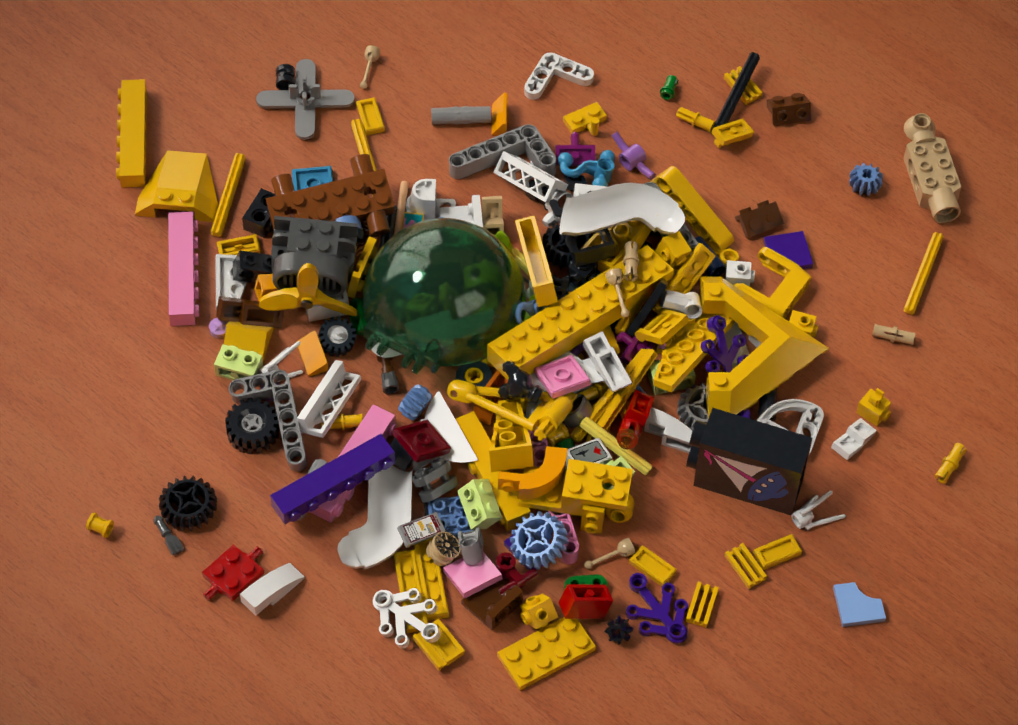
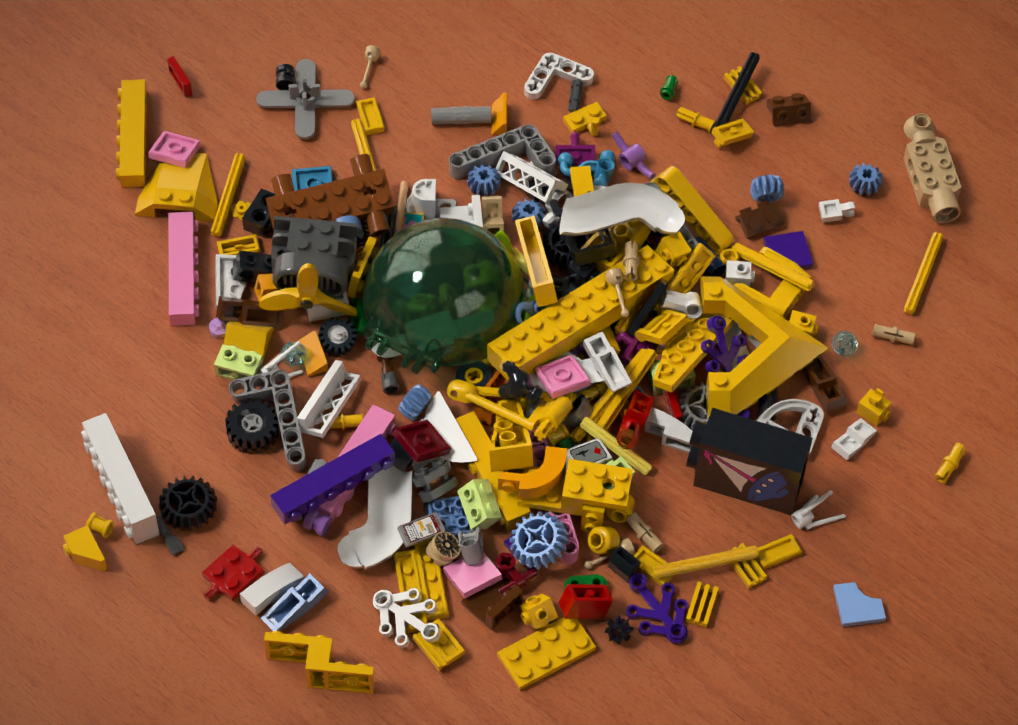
none -> yellow slope [62,525,107,571]
none -> white brick [81,413,159,545]
none -> bright pink tile [148,131,201,168]
none -> red tile [167,56,192,98]
none -> yellow plant [230,201,251,221]
none -> medium blue slope [261,573,329,631]
none -> yellow bracket [264,631,375,694]
none -> clear light blue piece [281,341,307,367]
none -> medium lavender wheel [303,510,332,537]
none -> medium blue gear [467,164,501,197]
none -> medium blue gear [512,198,546,229]
none -> dark grey axle [568,79,583,113]
none -> yellow tile [570,166,594,197]
none -> yellow head [588,526,620,554]
none -> black piece [608,546,641,584]
none -> tan pin [626,512,664,553]
none -> yellow axle [653,545,759,579]
none -> red tile [662,389,683,422]
none -> yellow axle [731,243,815,291]
none -> medium blue gear [750,174,785,203]
none -> reddish brown slope [803,355,847,415]
none -> white plate [818,199,855,223]
none -> clear light blue piece [832,331,858,356]

